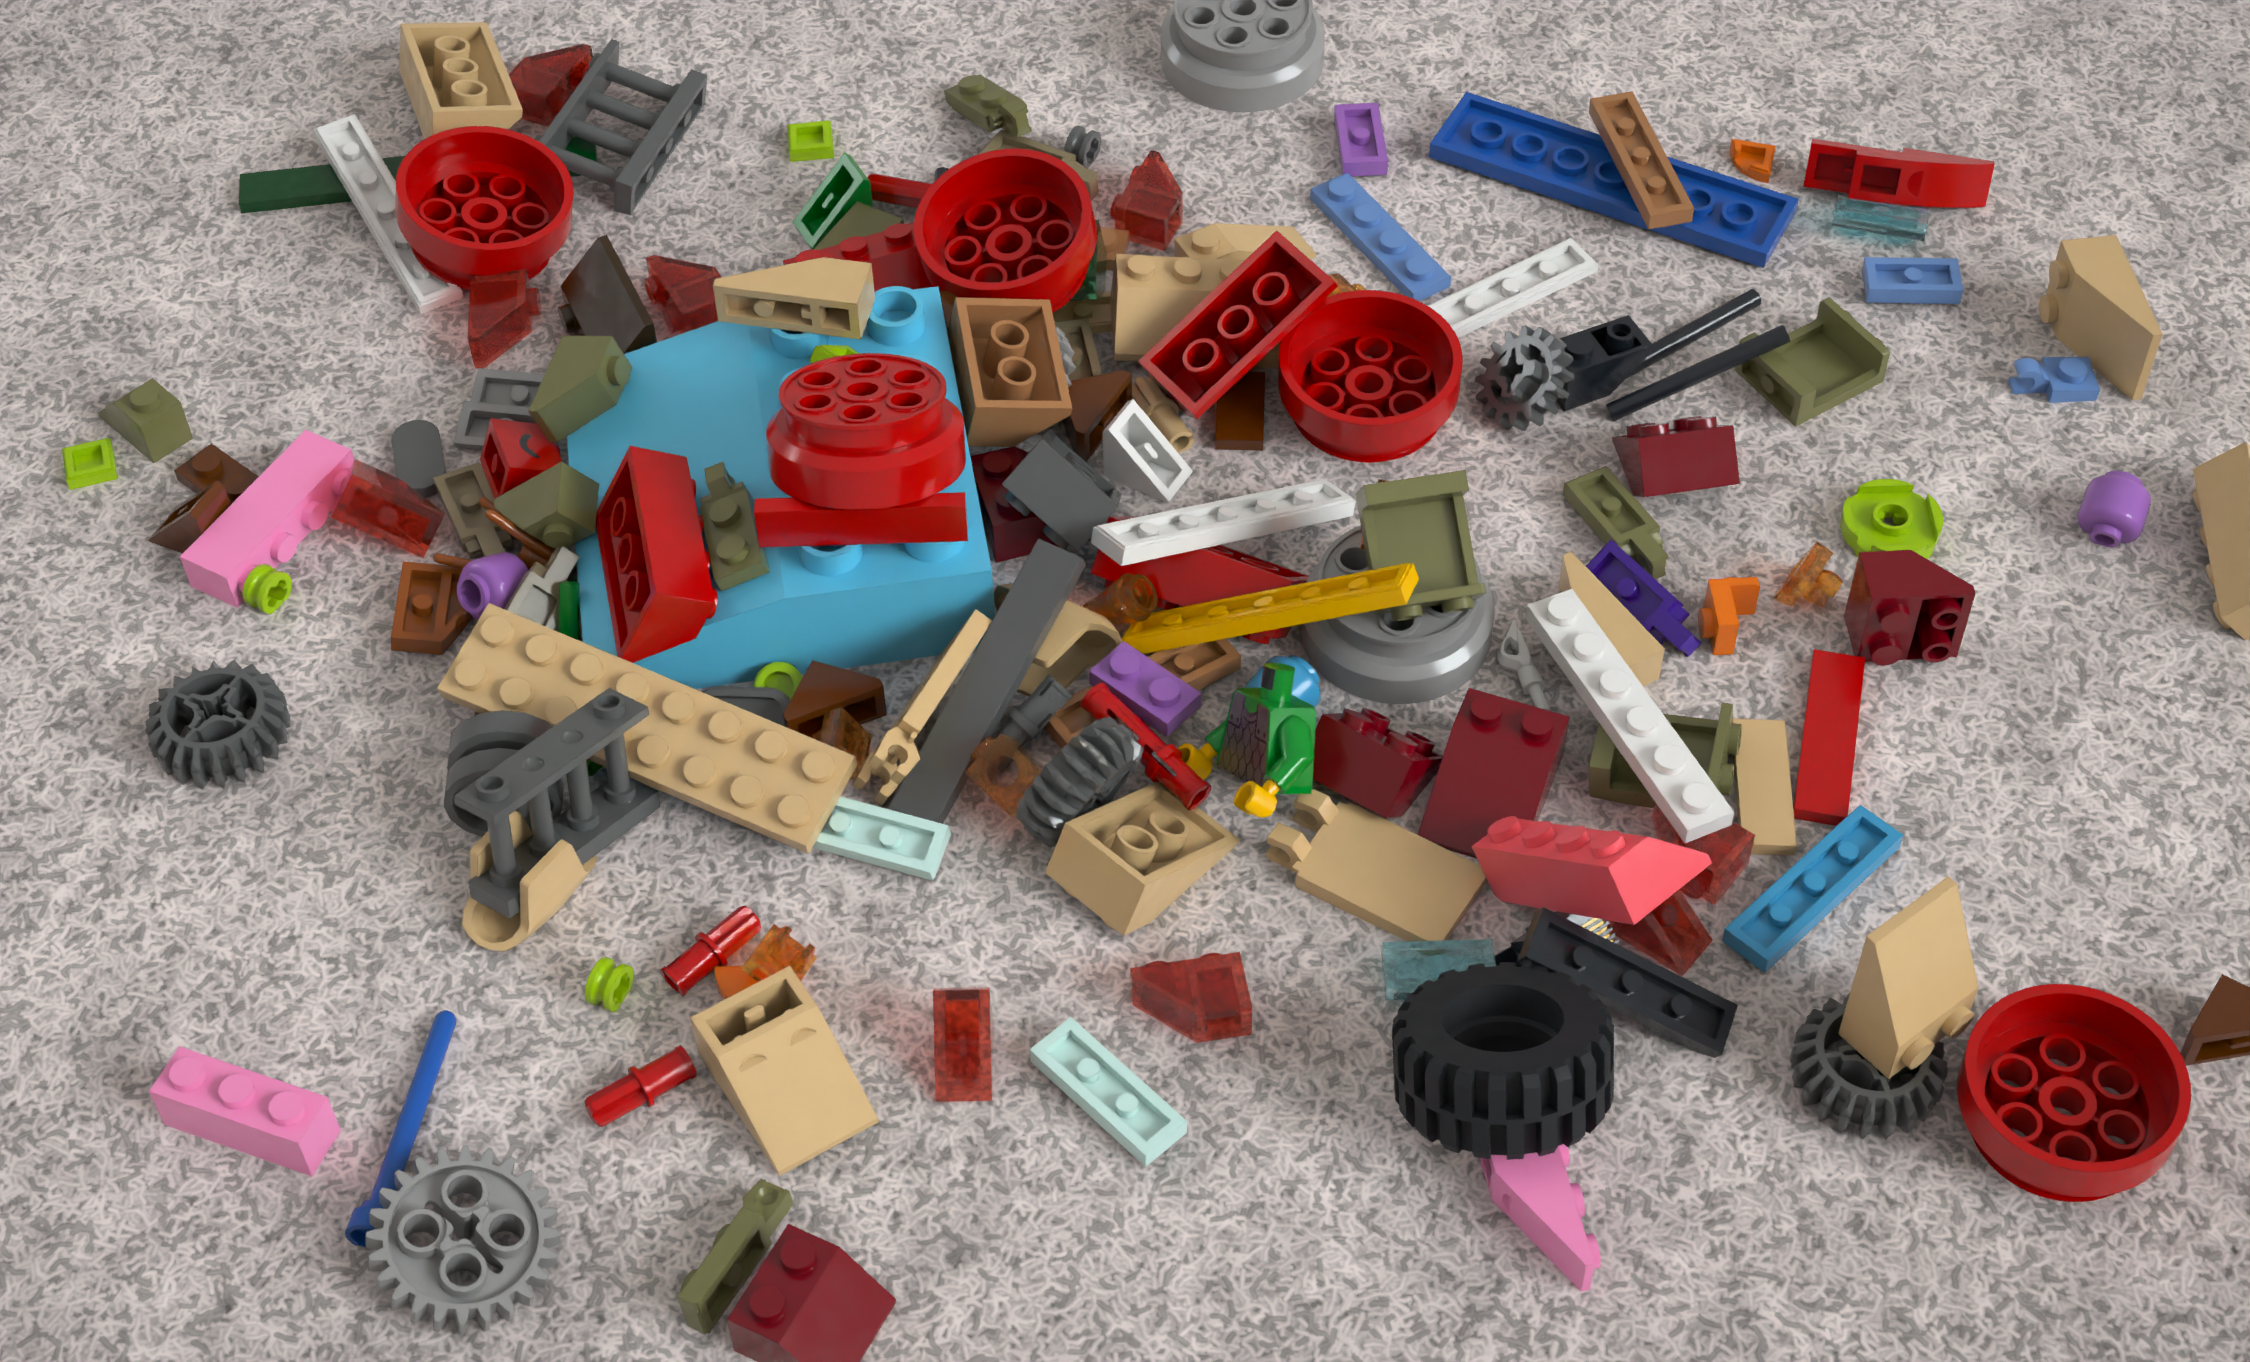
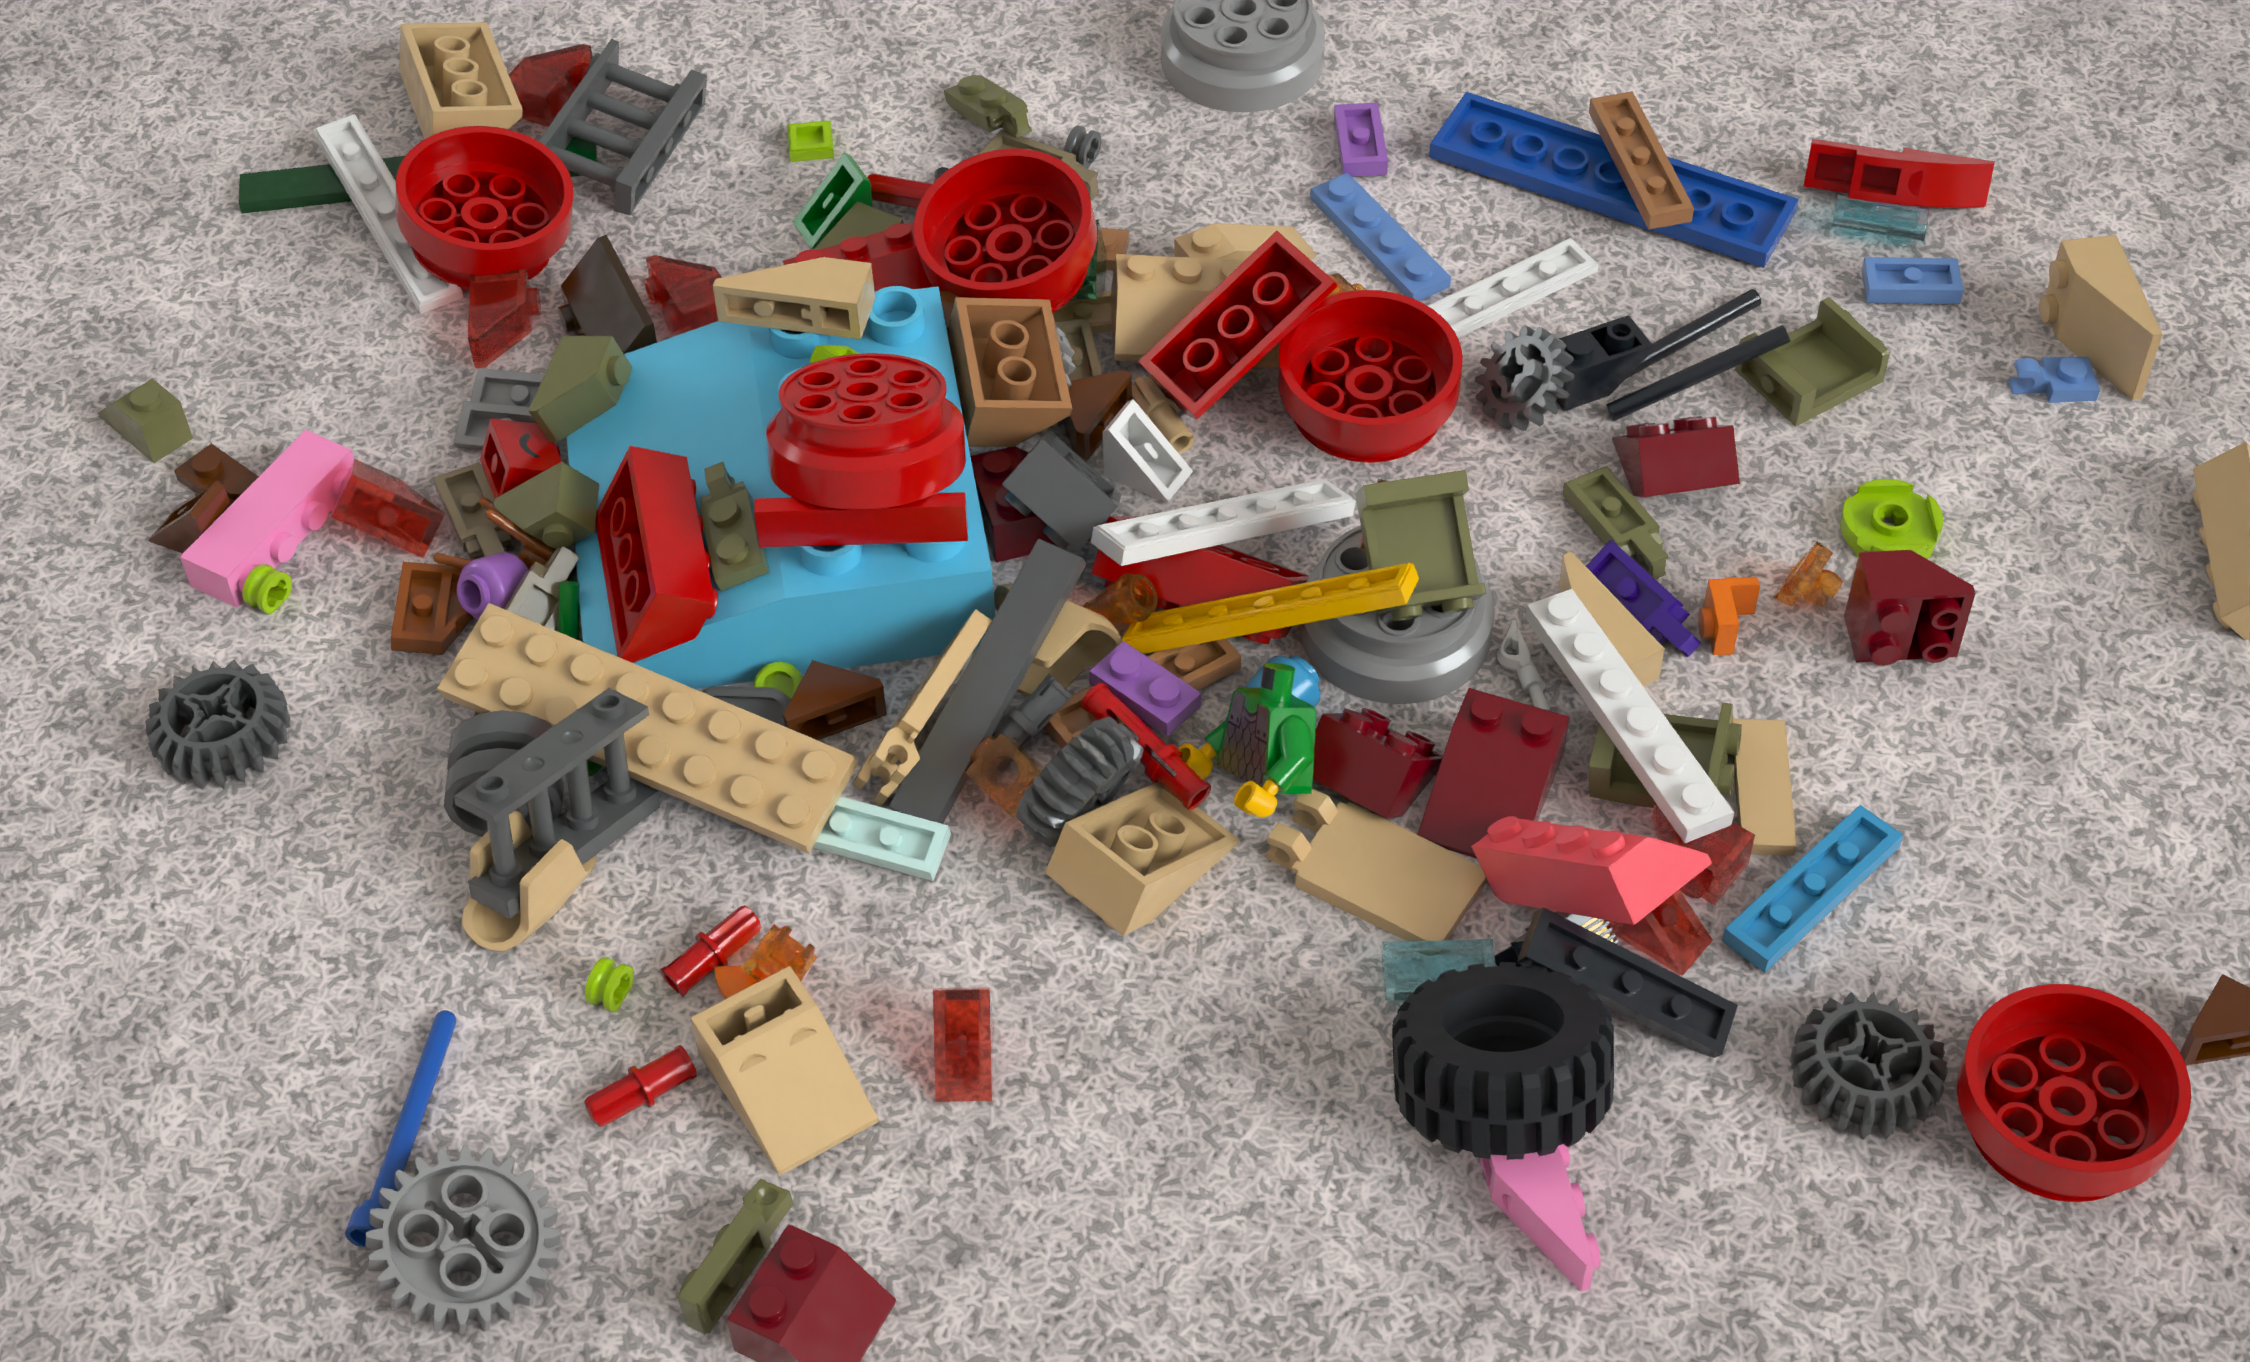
lime tile [62,438,118,490] -> none
bright pink brick [149,1046,341,1176] -> none
dark grey tile [391,420,447,499] -> none
clear orange tile [812,707,872,780] -> none
light aqua plate [1029,1017,1187,1167] -> none
clear red slope [1110,150,1183,251] -> none
clear red slope [1130,952,1252,1043] -> none
reddish brown tile [1215,372,1265,451] -> none
orange tile [1730,139,1776,183] -> none
red tile [1793,649,1865,826] -> none
tan slope [1838,876,1979,1079] -> none
medium lavender head [2078,471,2151,548] -> none

